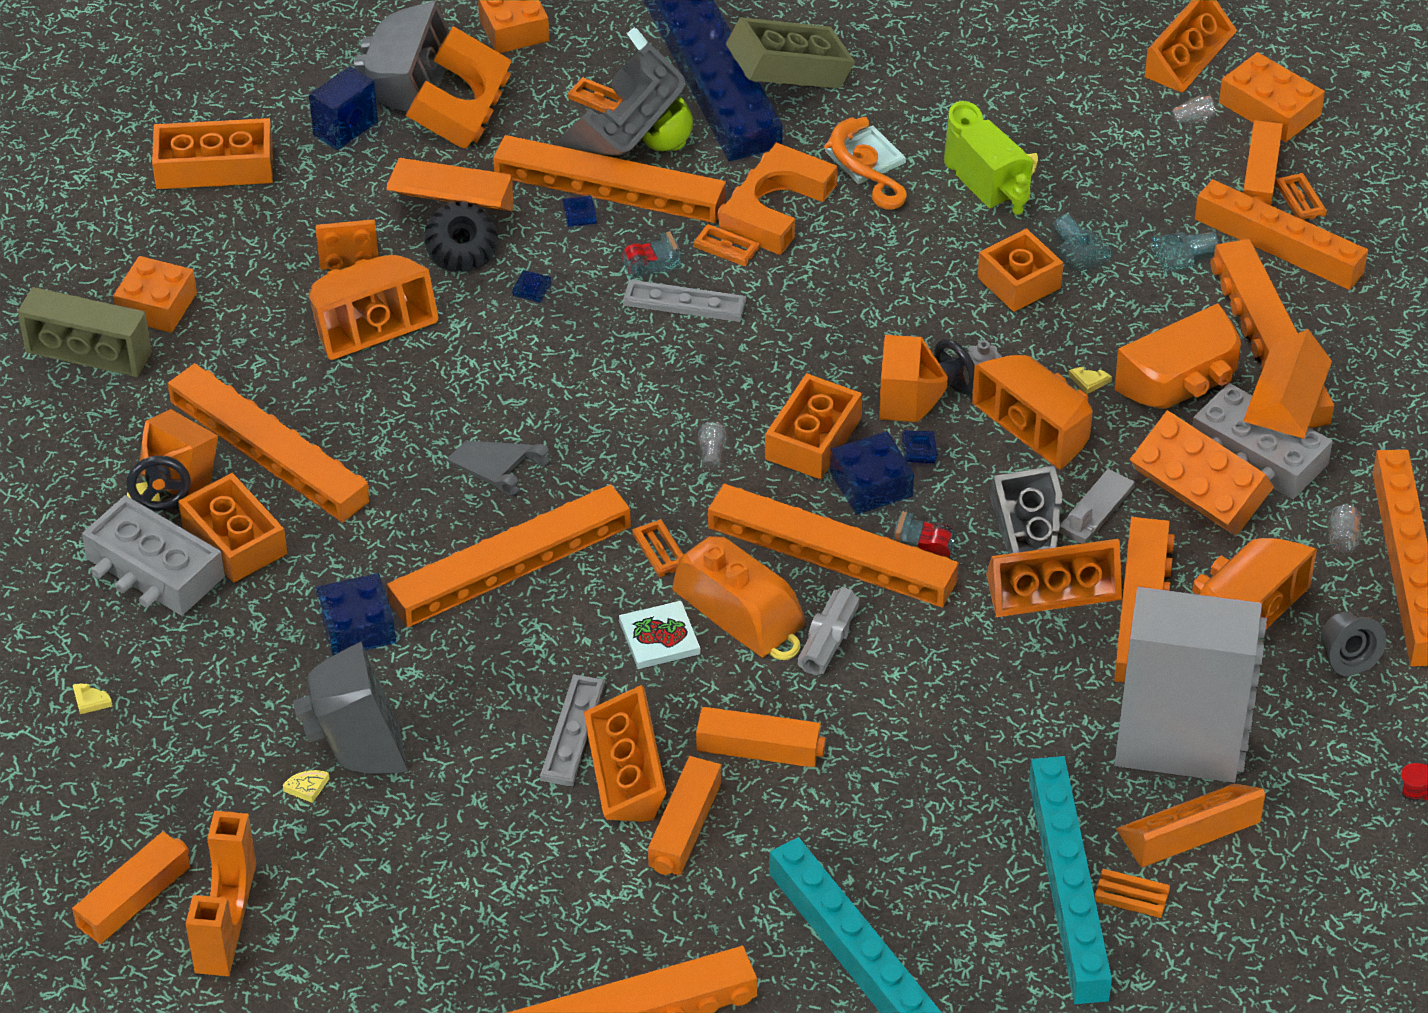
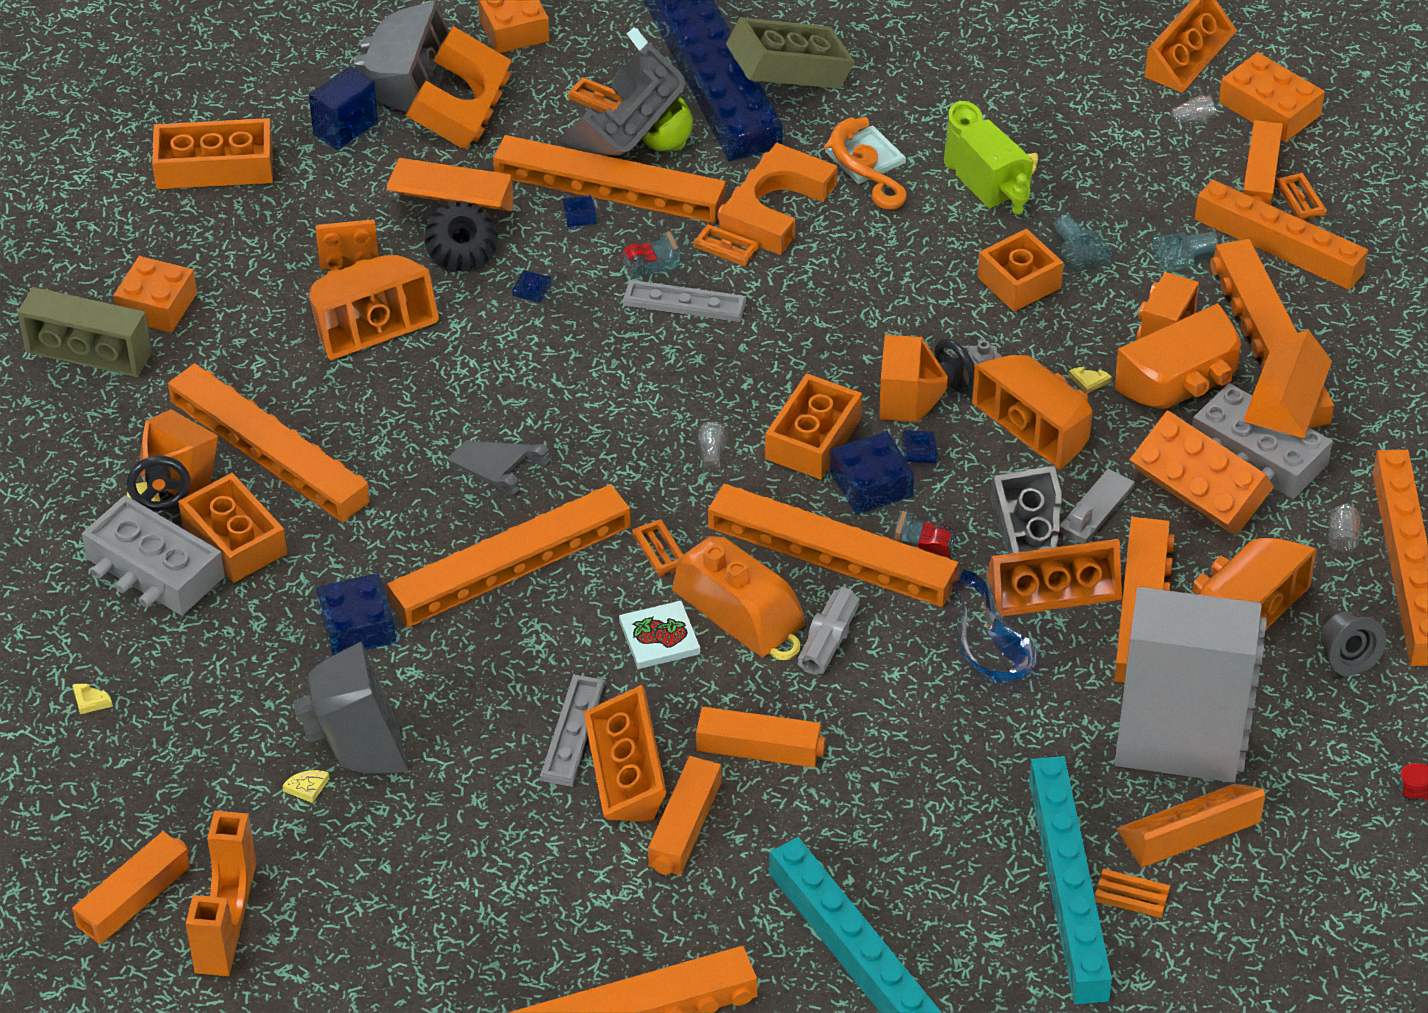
none -> clear blue animal [952,569,1038,683]
none -> orange brick [1136,272,1199,340]

